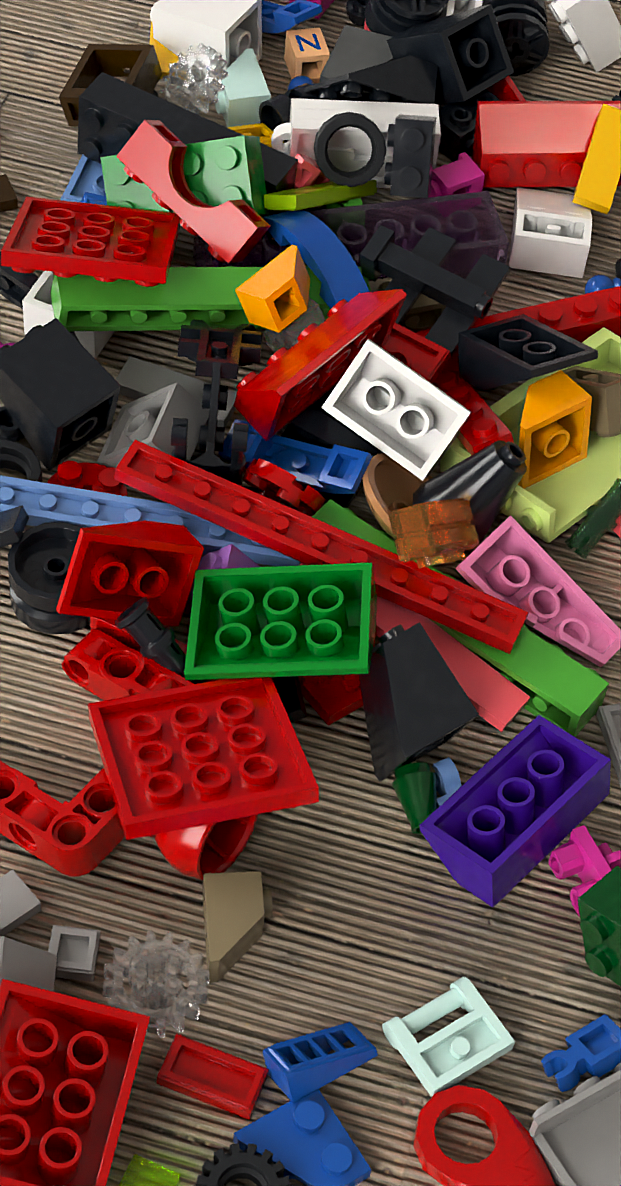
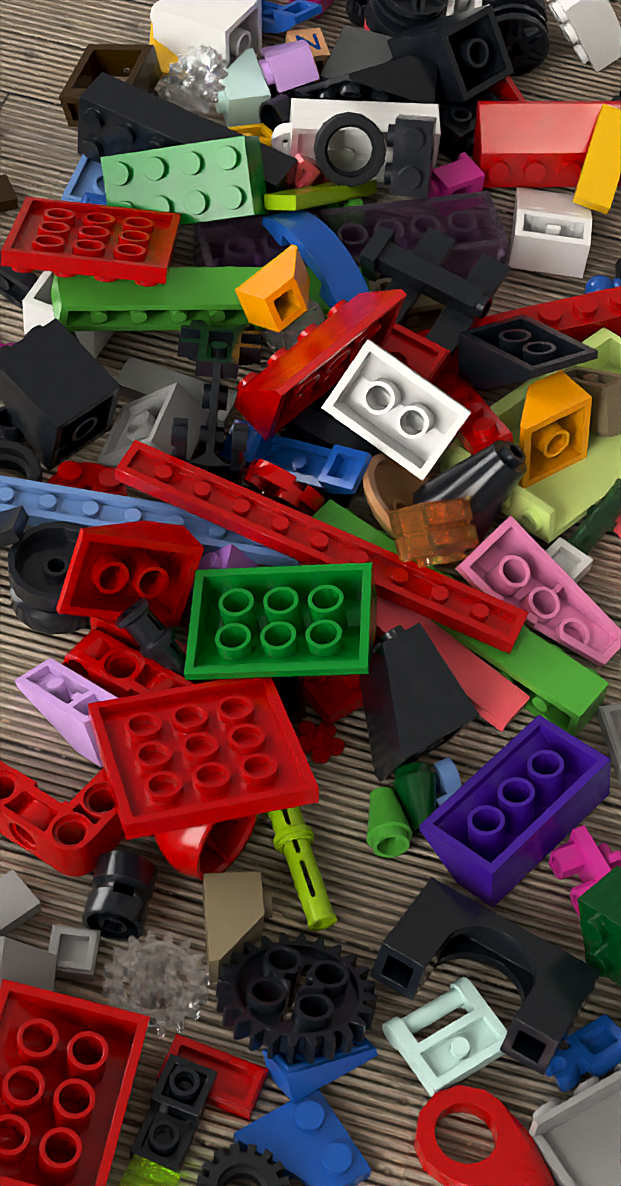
arch [116,120,271,263] -> none
none -> lavender slope [15,658,117,767]
none -> black wheel [82,851,158,941]
none -> black slope [130,1054,218,1178]
none -> black gear [216,932,377,1064]
none -> lavender slope [258,40,320,93]
none -> lime pin [263,806,337,932]
none -> red plant [297,721,345,764]
none -> bright green cone [366,787,413,858]
none -> black arch [370,877,601,1076]
none -> white plate [546,537,593,584]

